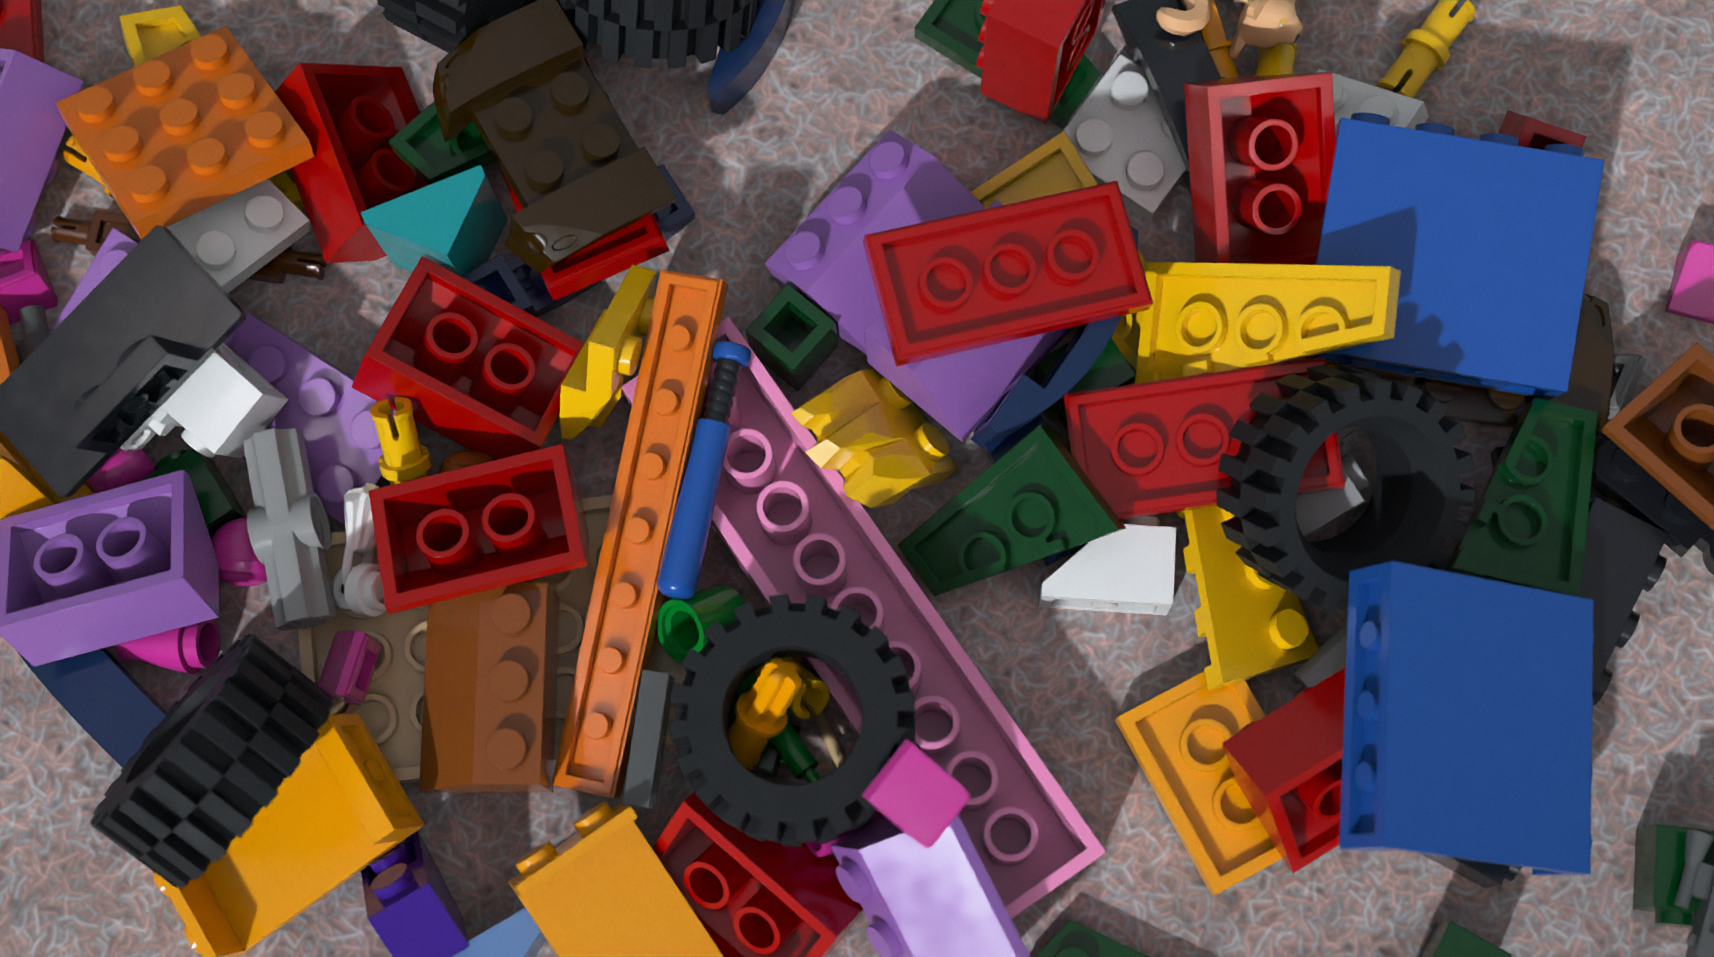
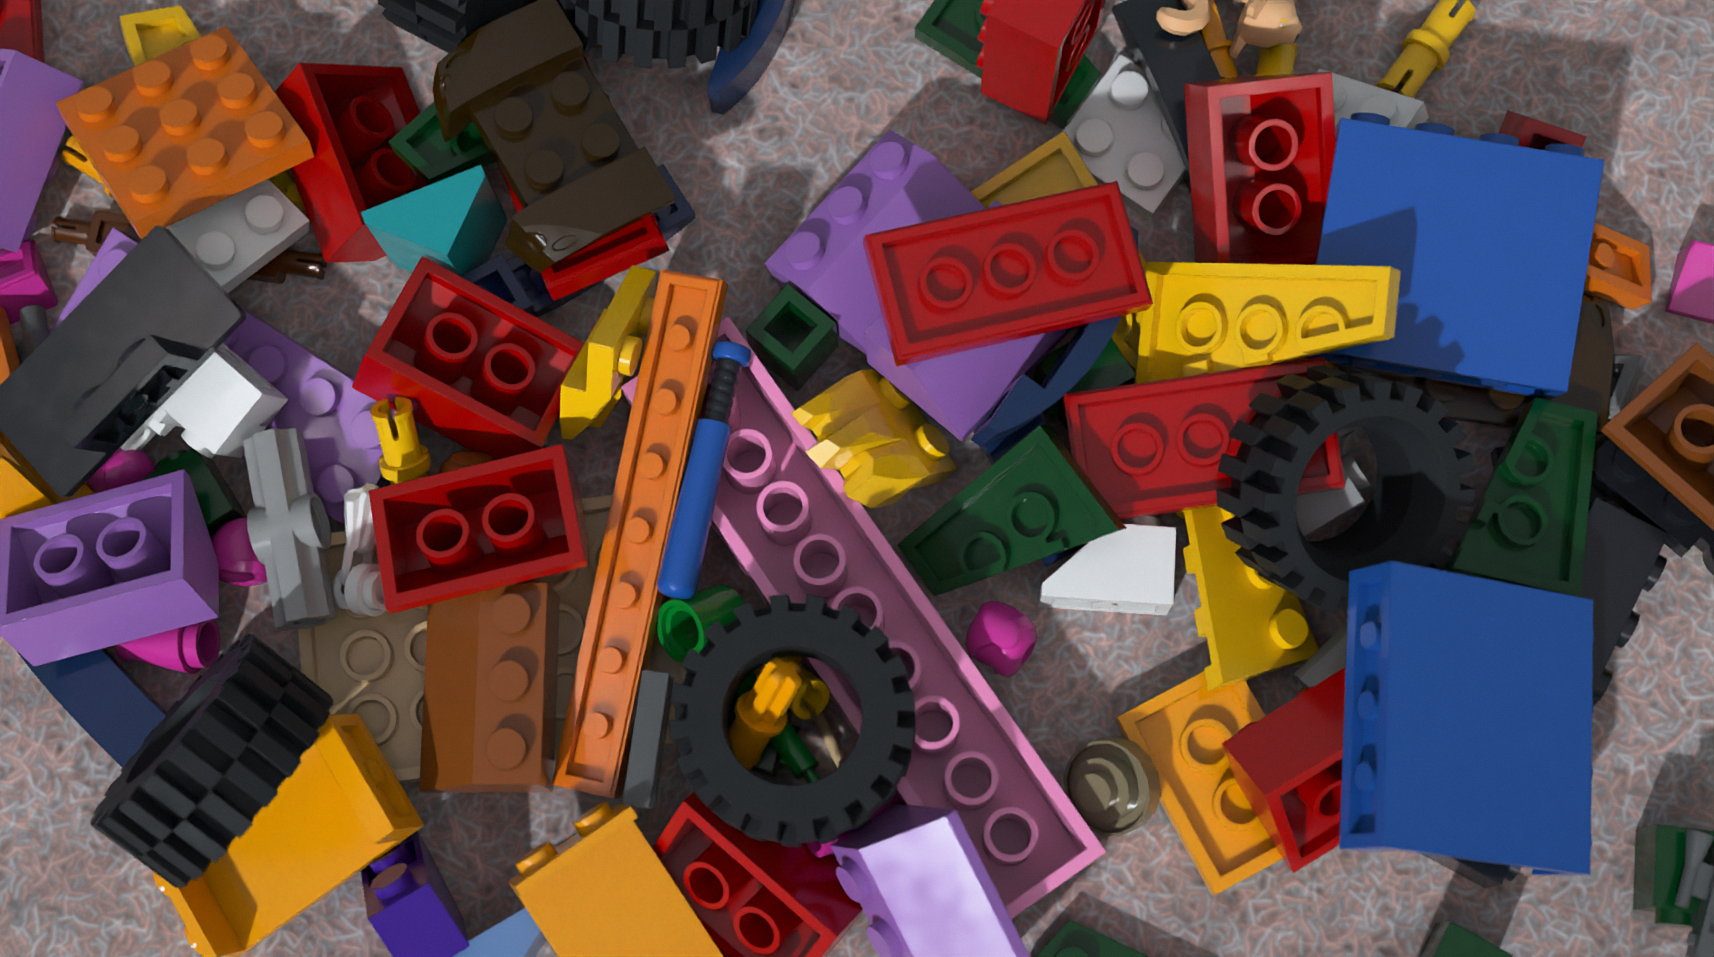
dark pink slope [318,630,382,706] -> none
dark pink slope [862,739,971,848] -> none
none -> dark pink piece [965,601,1037,677]
none -> dark tan plate [1063,737,1161,836]
none -> orange plate [1584,222,1652,310]

